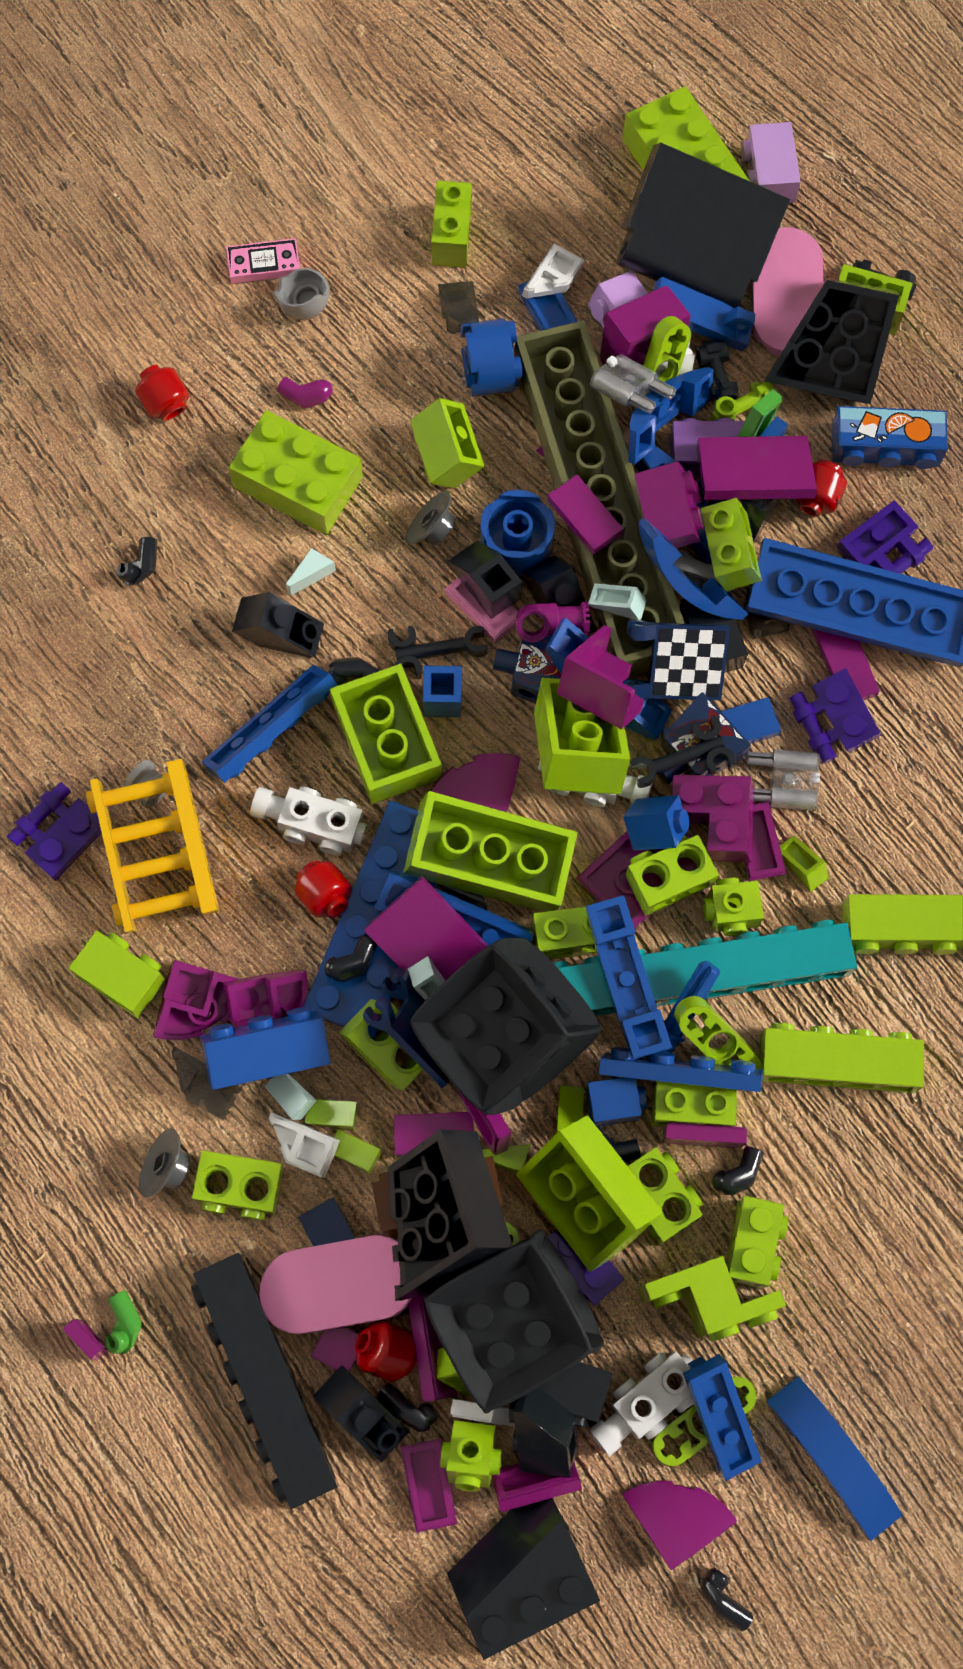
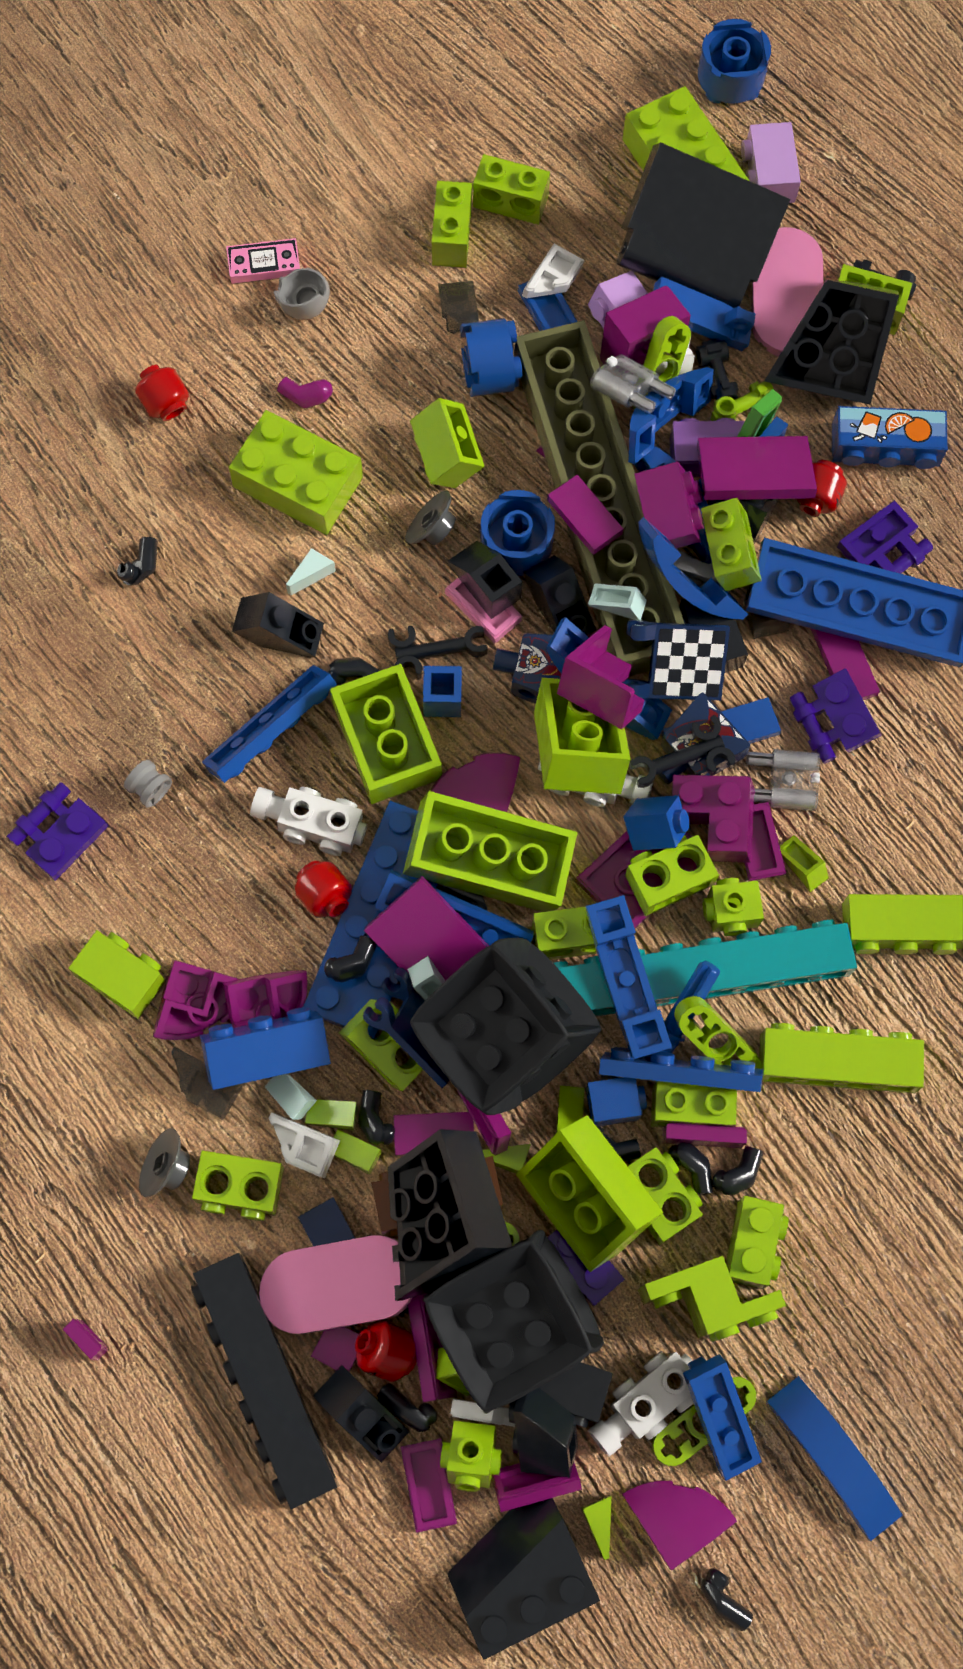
yellow fence [86,759,220,933] -> none
bright green arm [105,1290,142,1354] -> none
magenta connector [515,602,590,643] -> none
none -> black arm [358,1090,395,1145]
none -> lime brick [473,154,550,225]
none -> lime piece [581,1495,611,1560]
none -> black arm [668,1142,713,1196]
none -> blue brick [697,19,771,104]

